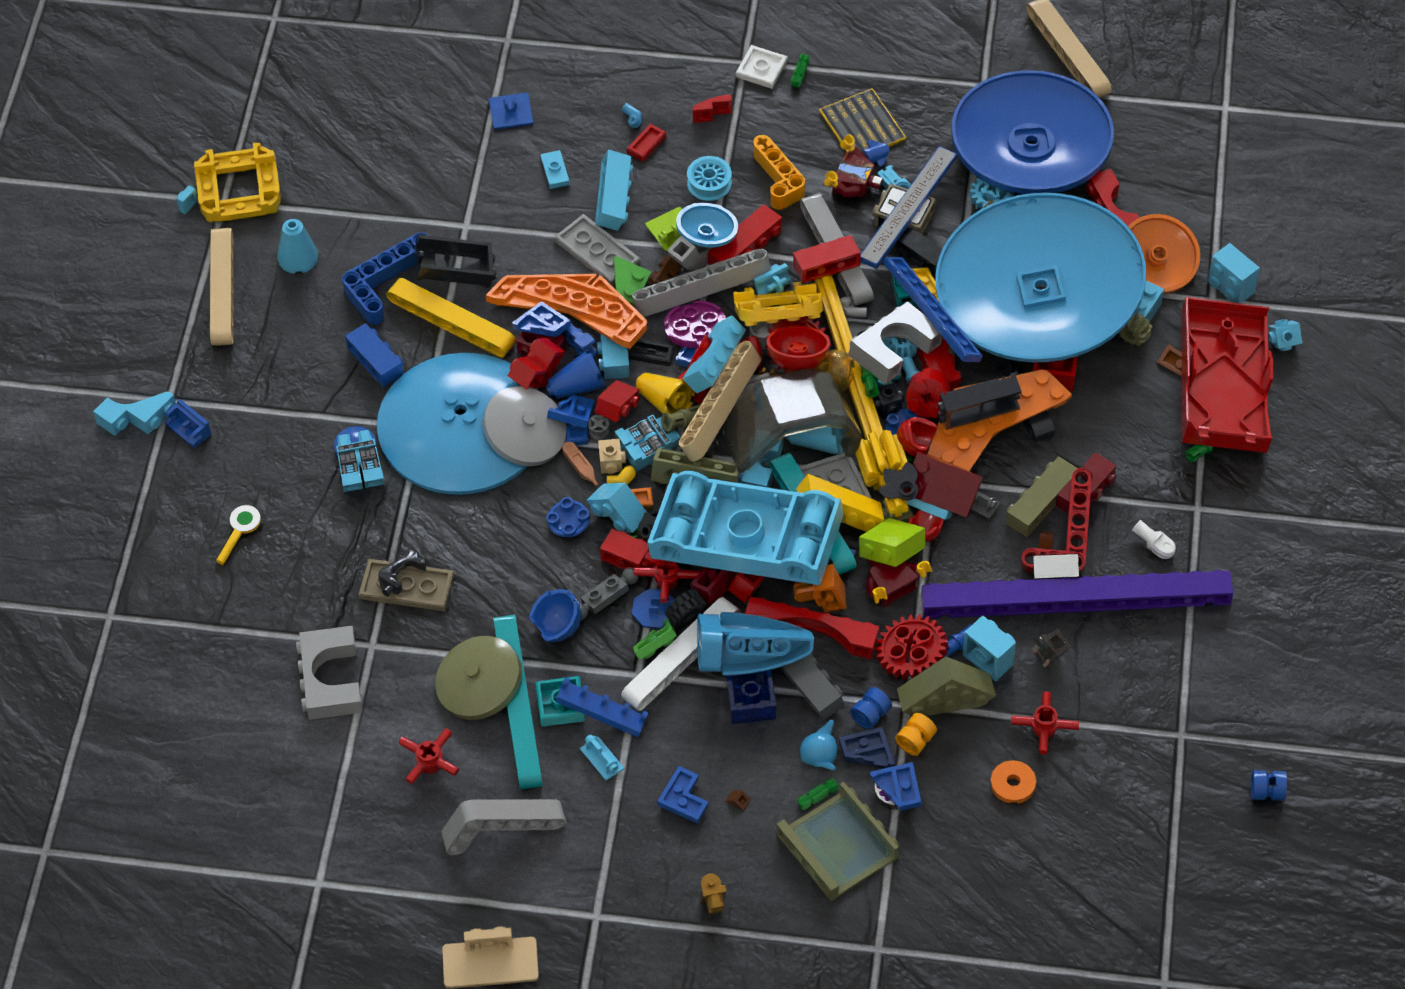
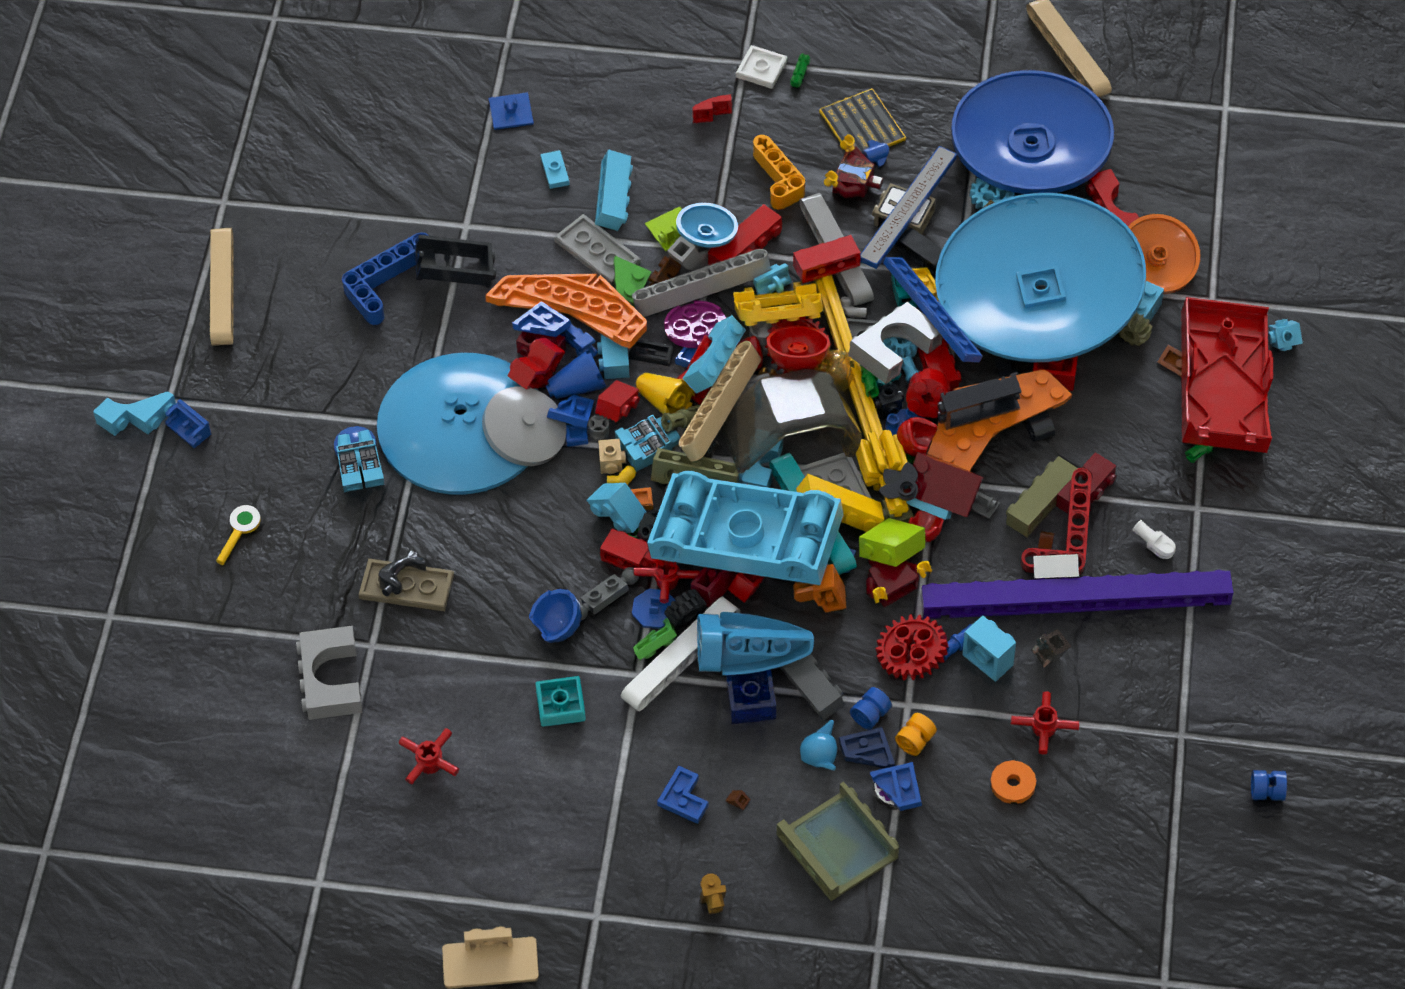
medium azure plate [176,185,198,215] -> none
yellow plate [194,143,281,222] -> none
medium azure cone [277,219,318,274] -> none
blue brick [345,323,404,388] -> none
yellow beam [386,278,516,358] -> none
olive dish [435,636,522,720] -> none
light grey beam [441,800,567,855] -> none
teal beam [493,614,543,790] -> none
blue dish [546,497,590,537] -> none
blue hinge [555,677,648,737] -> none
nougat piece [562,442,599,486] -> none
medium azure hinge [580,734,624,781] -> none
dark azure arm [622,103,642,128] -> none
red tile [627,124,667,162] -> none
medium azure wheel [687,156,732,201] -> none
red arch [745,597,879,660] -> none
medium azure cone [786,412,846,455] -> none
green axle [797,778,838,810] -> none
medium azure piece [878,165,911,189] -> none
olive brick [897,656,996,716] -> none
medium azure brick [1208,243,1260,304] -> none

